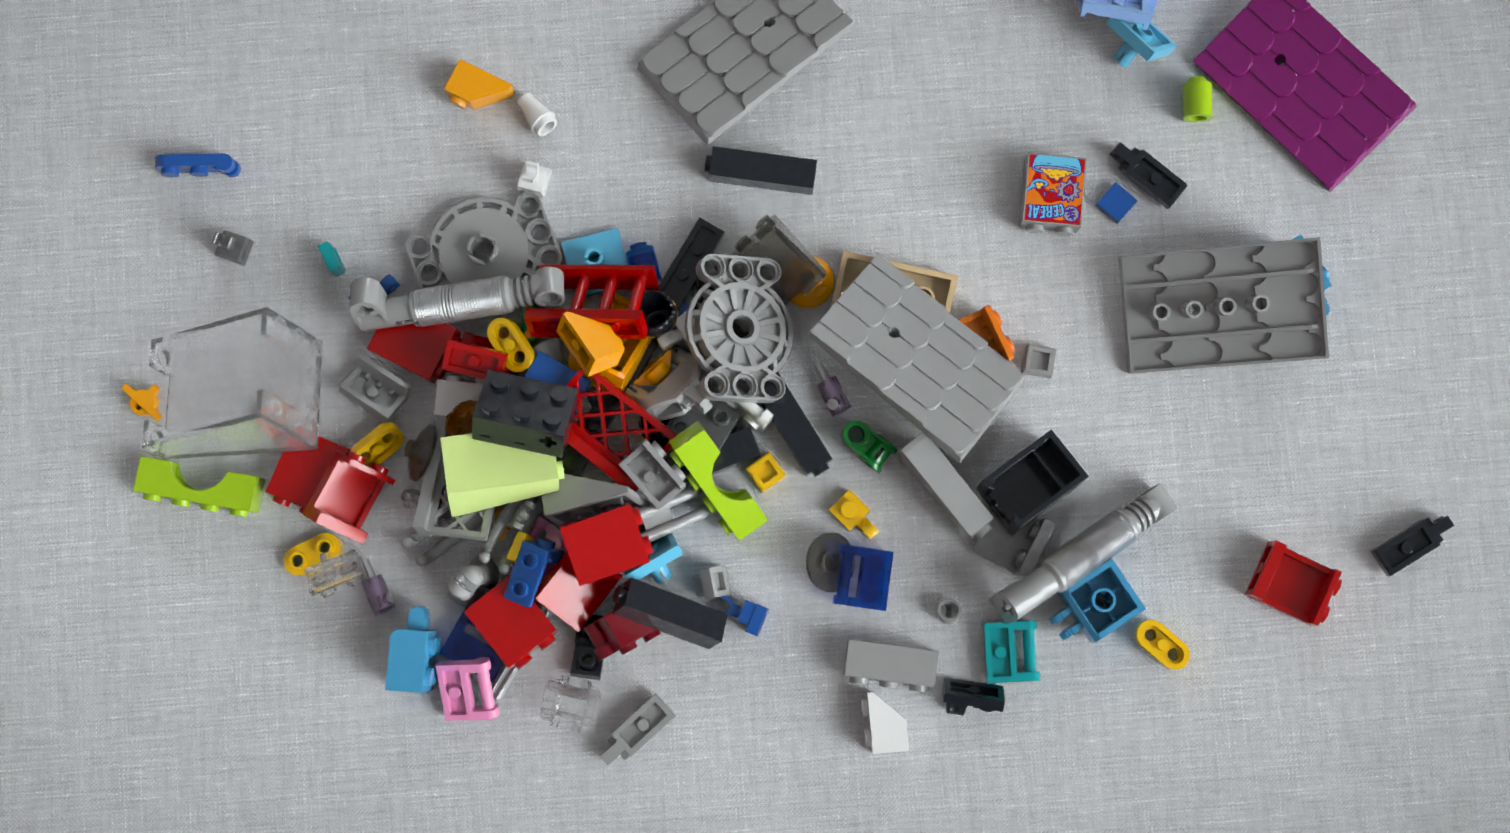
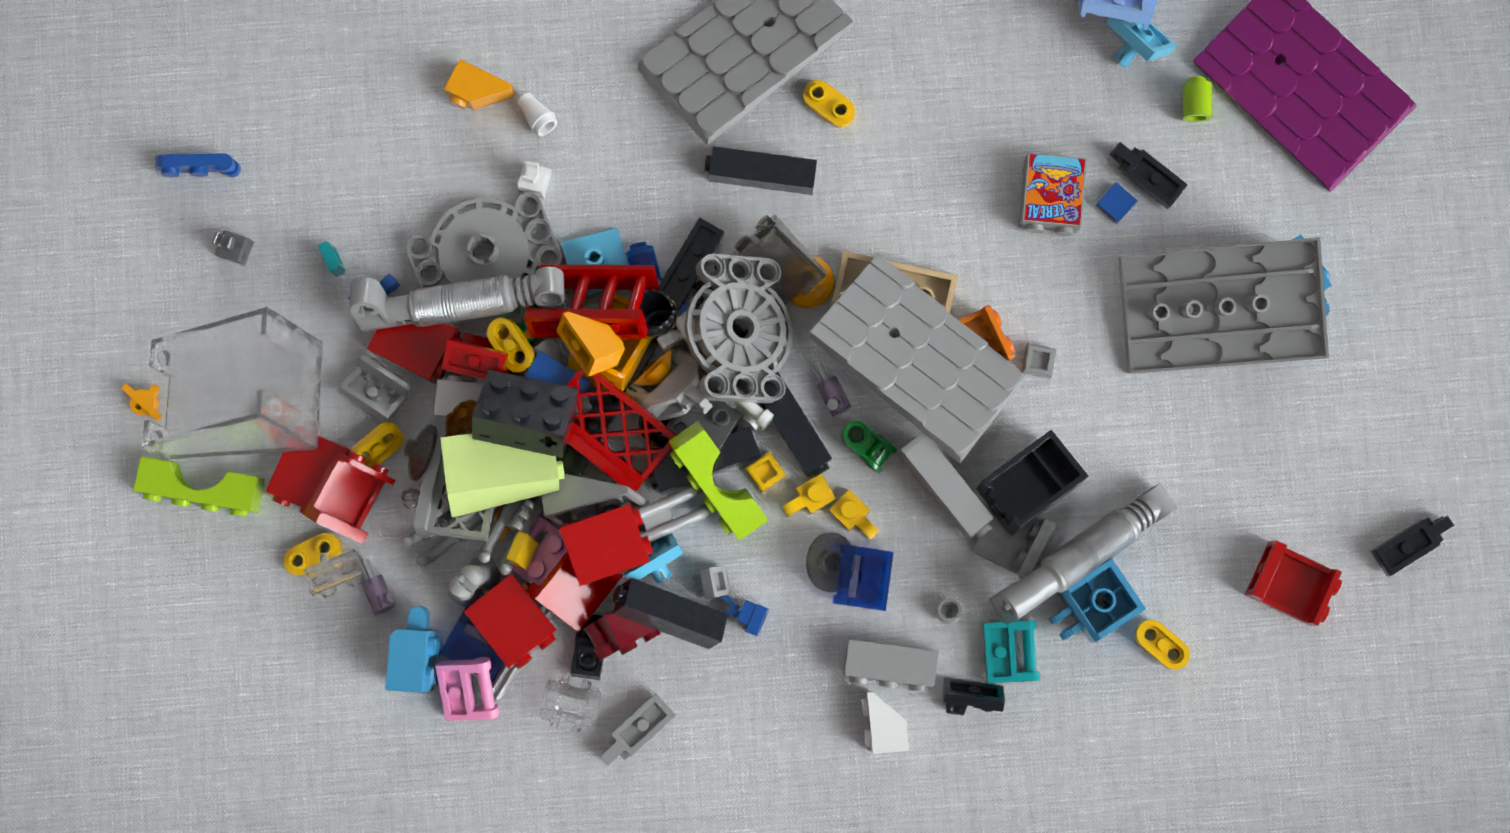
blue bracket [504,537,565,608] -> none
light grey bracket [619,439,686,511] -> none
none -> yellow plate [782,474,836,517]
none -> yellow plate [803,80,855,128]

